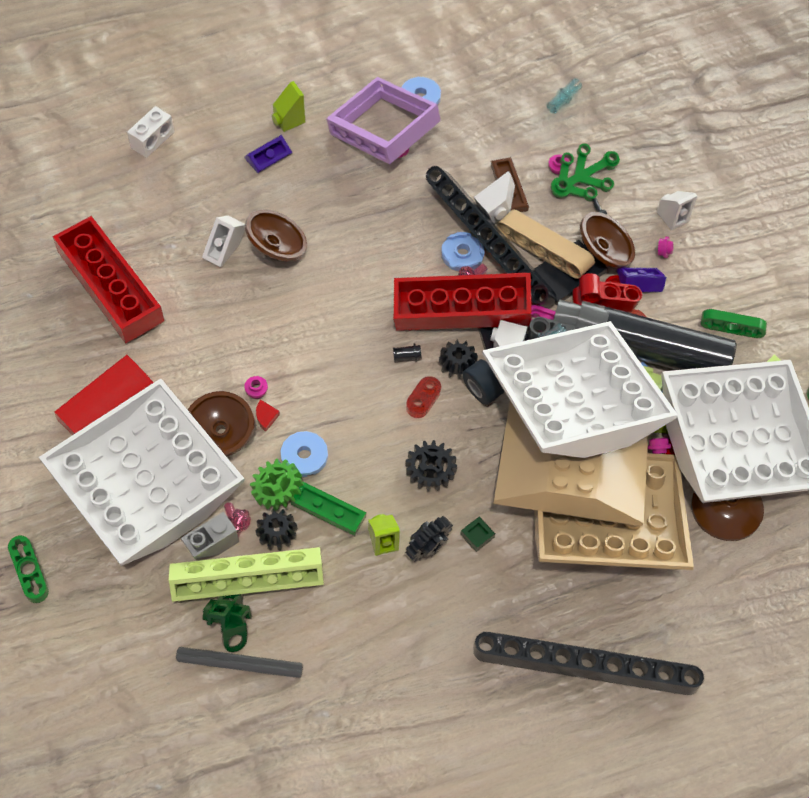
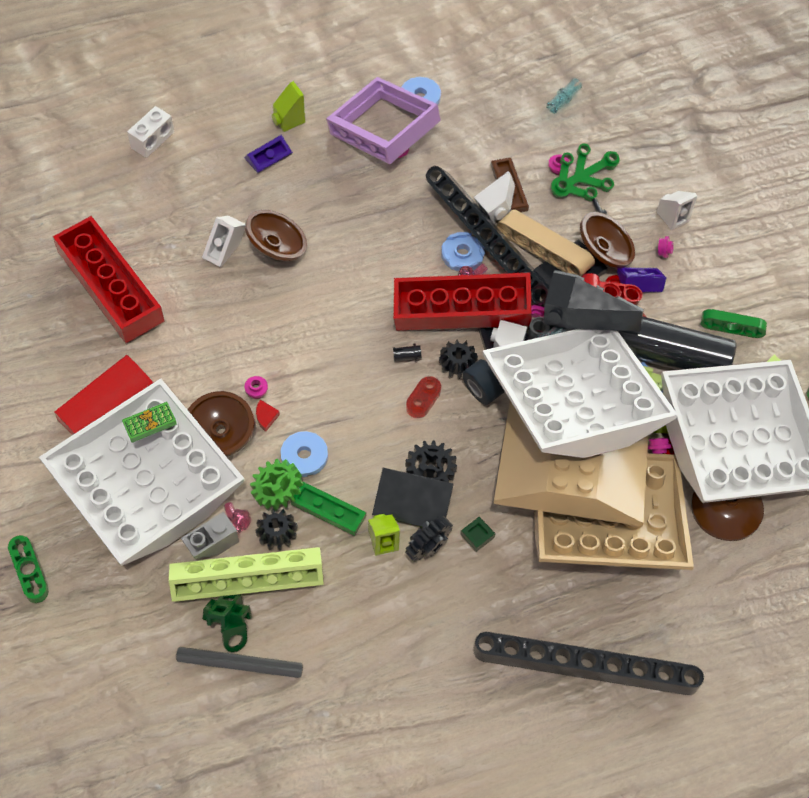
none -> bright green tile [122,402,177,443]
none -> black tile [372,467,454,526]
none -> black wedge [543,270,644,332]

